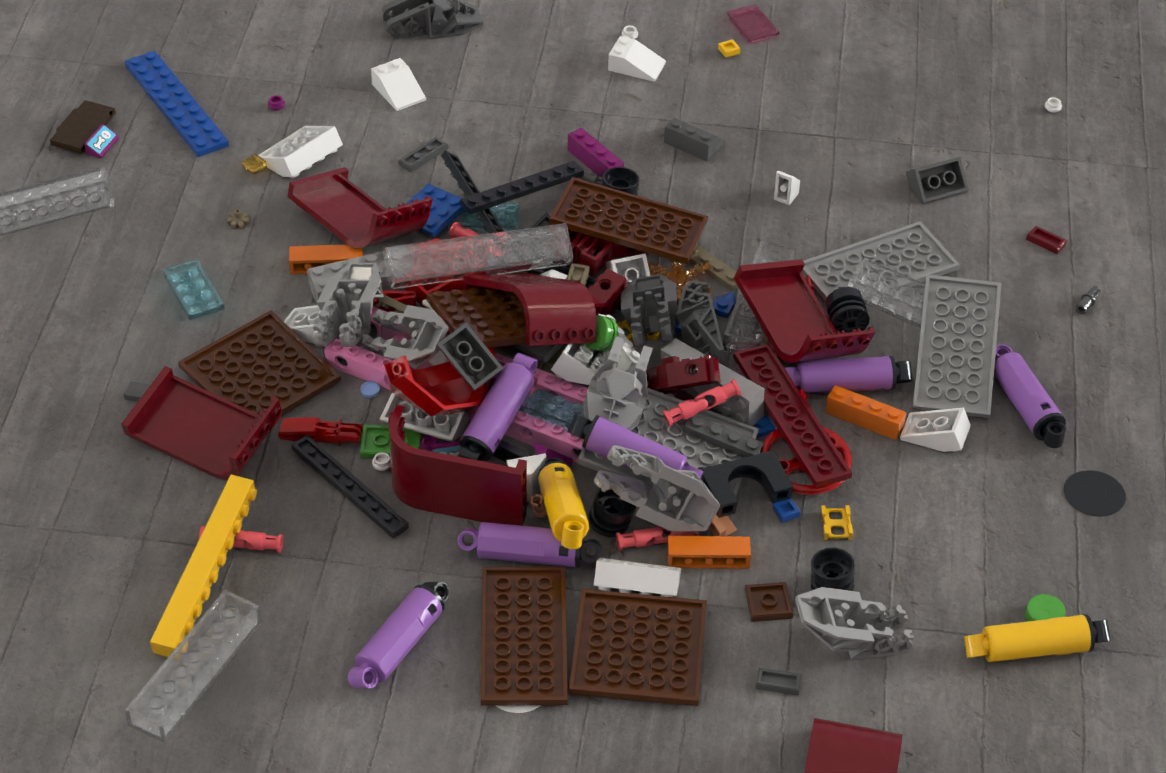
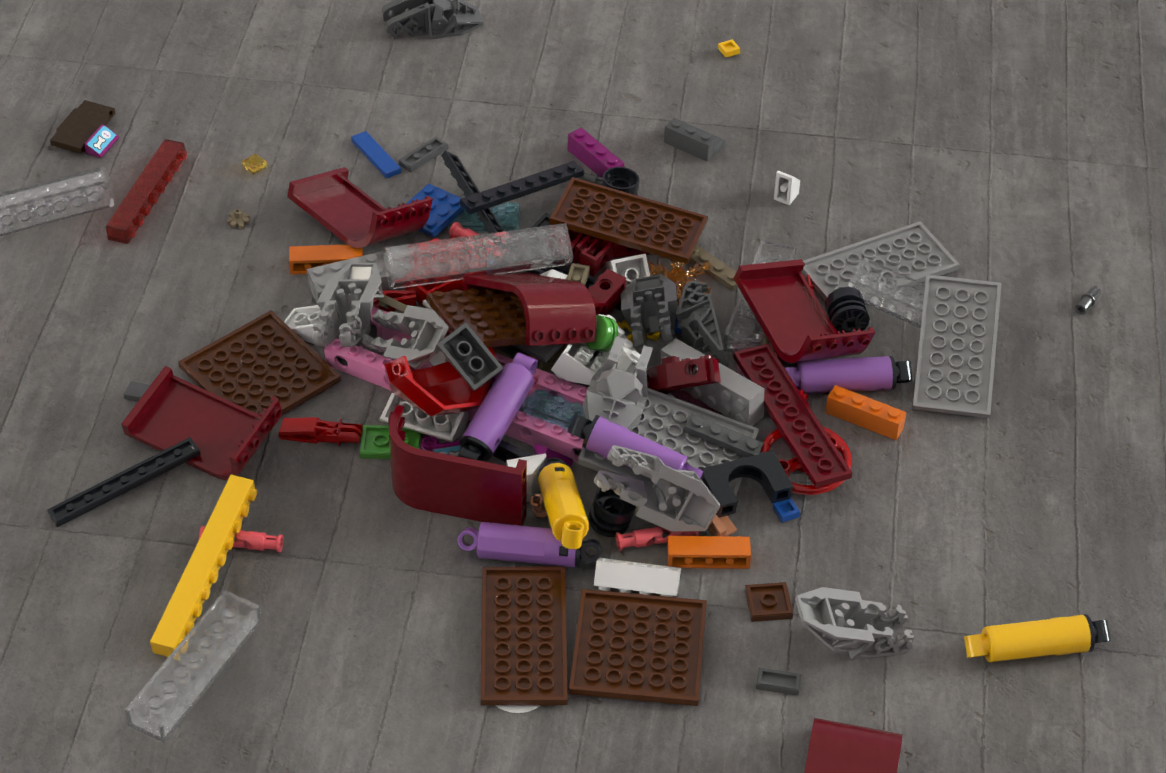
blue plate [125,51,229,157] -> none
clear light blue plate [163,259,225,320] -> none
white slope [254,126,343,178] -> none
magenta plate [268,95,285,111] -> none
black plate [292,435,409,538] -> none
medium lavender piece [348,581,450,689] -> none
light blue piece [361,381,380,398] -> none
white slope [371,58,426,111] -> none
white plate [372,452,391,471] -> none
white slope [608,36,666,82] -> none
white plate [622,26,638,39] -> none
coral piece [662,379,741,427] -> none
blue plate [713,292,736,318] -> none
clear pink piece [727,4,780,43] -> none
blue plate [753,416,776,438] -> none
black wheel [811,547,855,591] -> none
yellow piece [821,505,853,540] -> none
white slope [900,407,971,452] -> none
dark grey slope [906,157,969,203] -> none
medium lavender piece [994,344,1066,448] -> none
bright green head [1025,594,1066,622] -> none
dark red tile [1026,226,1067,254] -> none
white plate [1045,97,1062,113] -> none
black sticker [1064,470,1126,516] -> none
none -> black tile [47,437,201,528]
none -> clear red brick [106,139,187,244]
none -> blue tile [351,131,401,179]

